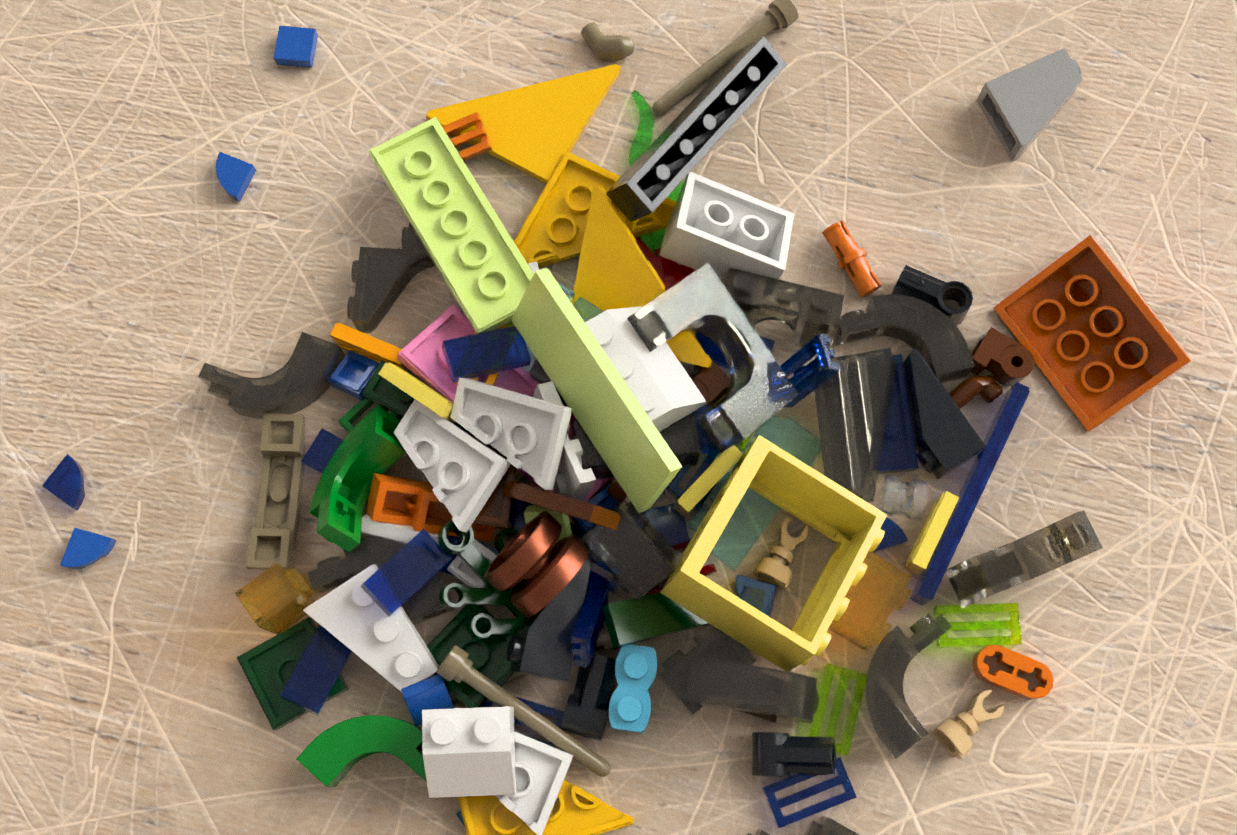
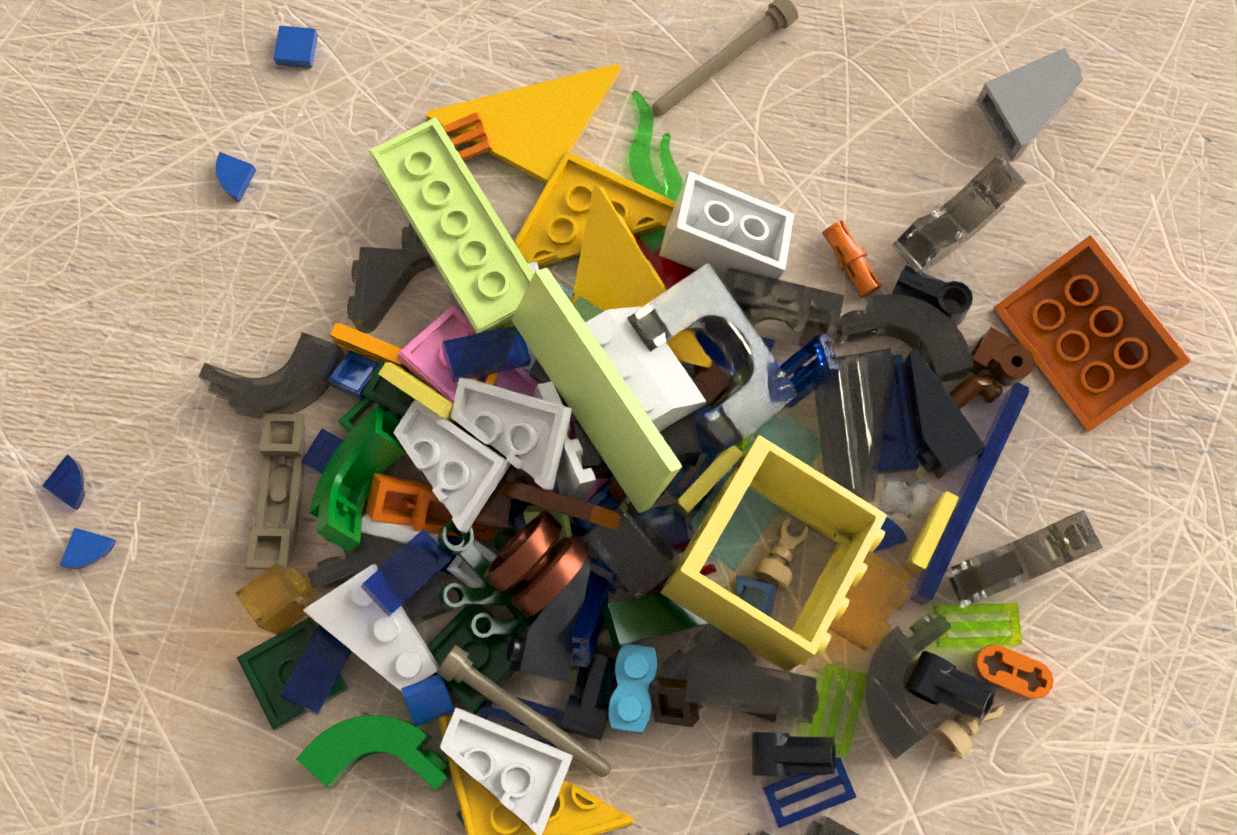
white slope [422,706,516,798] -> none
dark tan arm [581,22,635,60] -> none
brick [606,36,787,222] -> none
none -> dark brown tile [649,677,700,727]
none -> clear smoke arch [892,154,1027,273]
none -> black piece [905,651,997,722]

